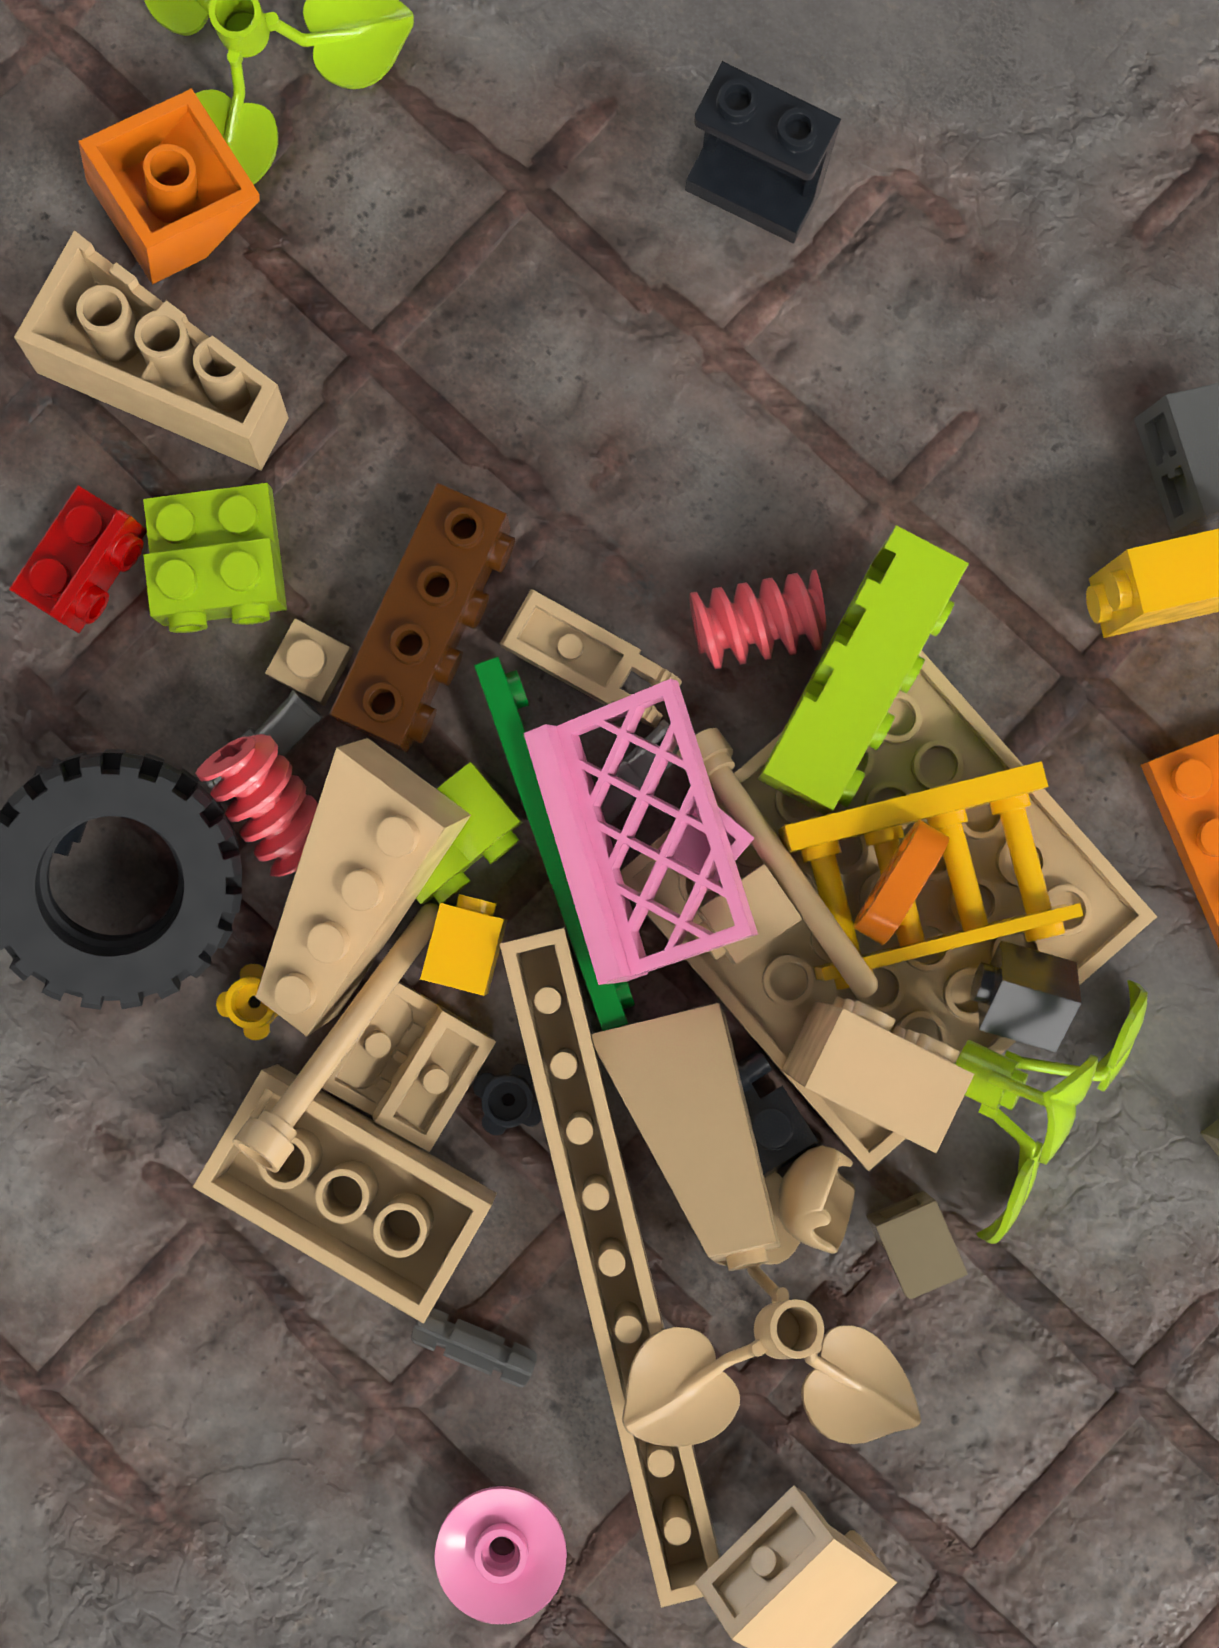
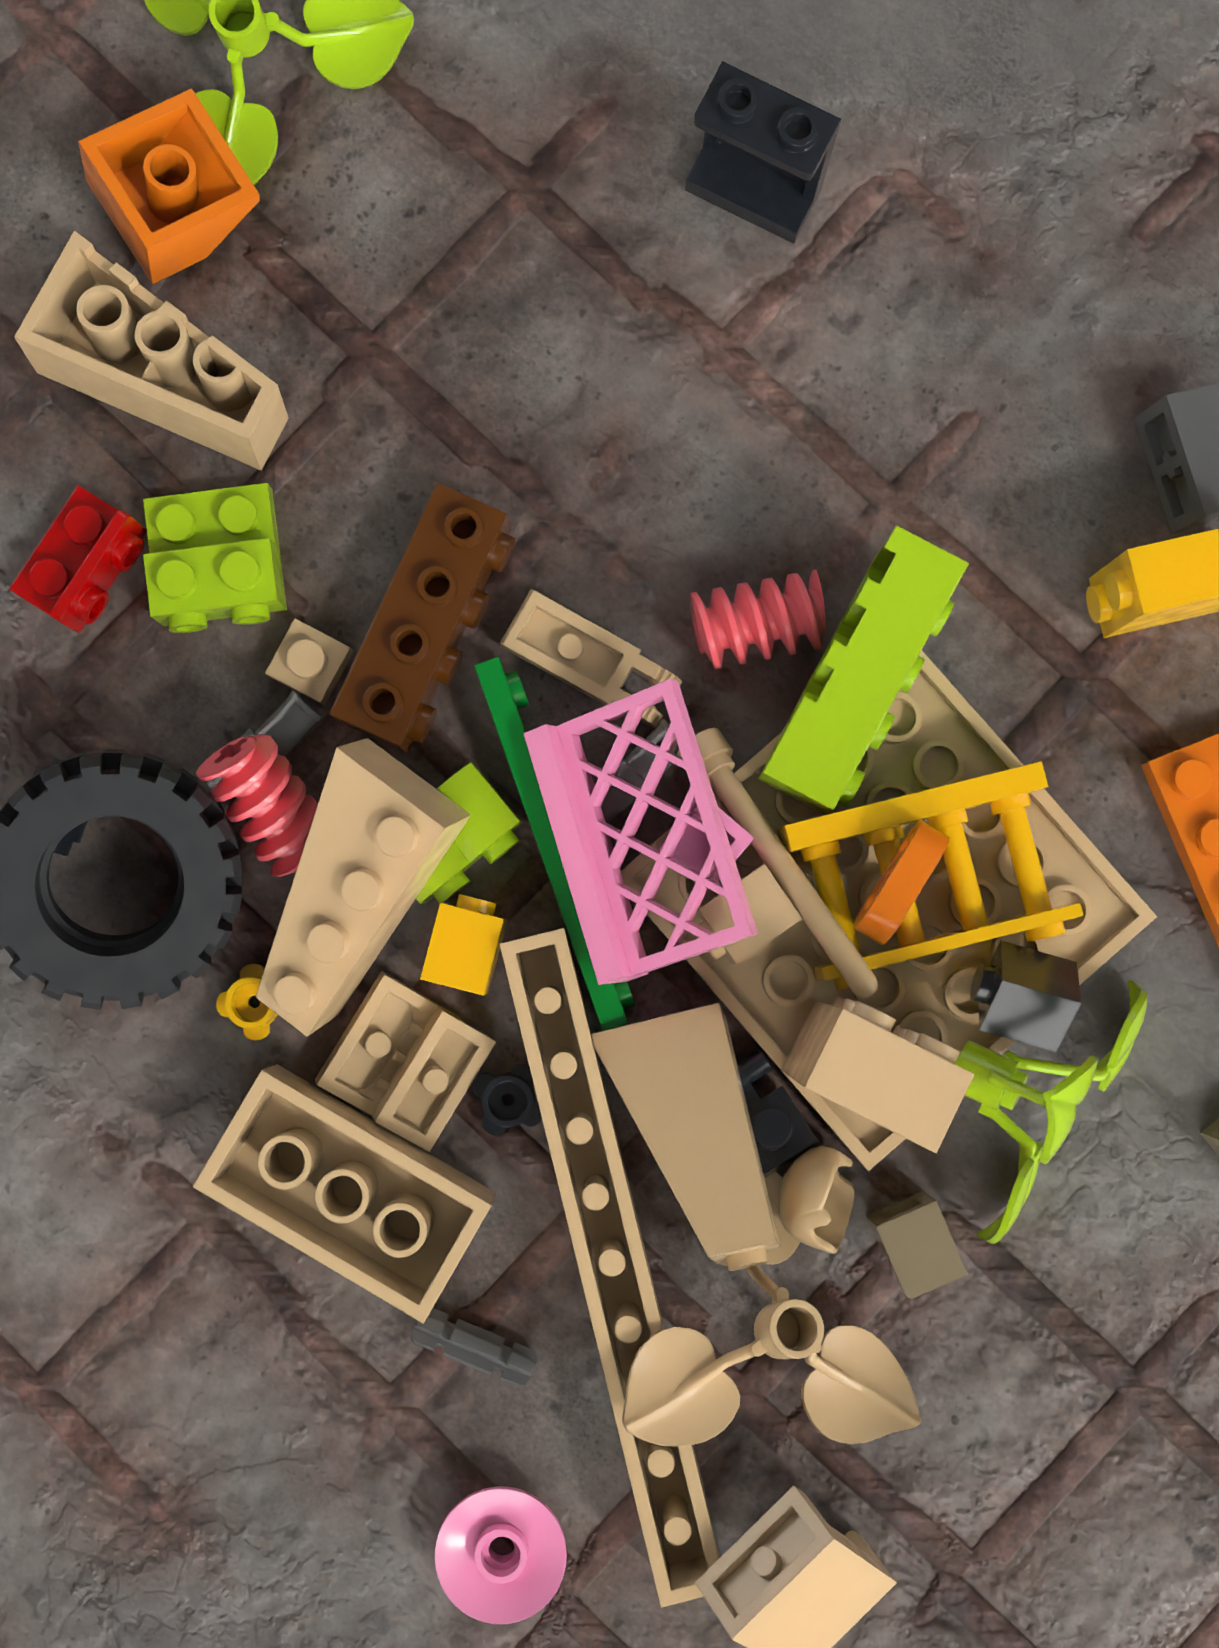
tan piece [232,903,439,1172] -> none

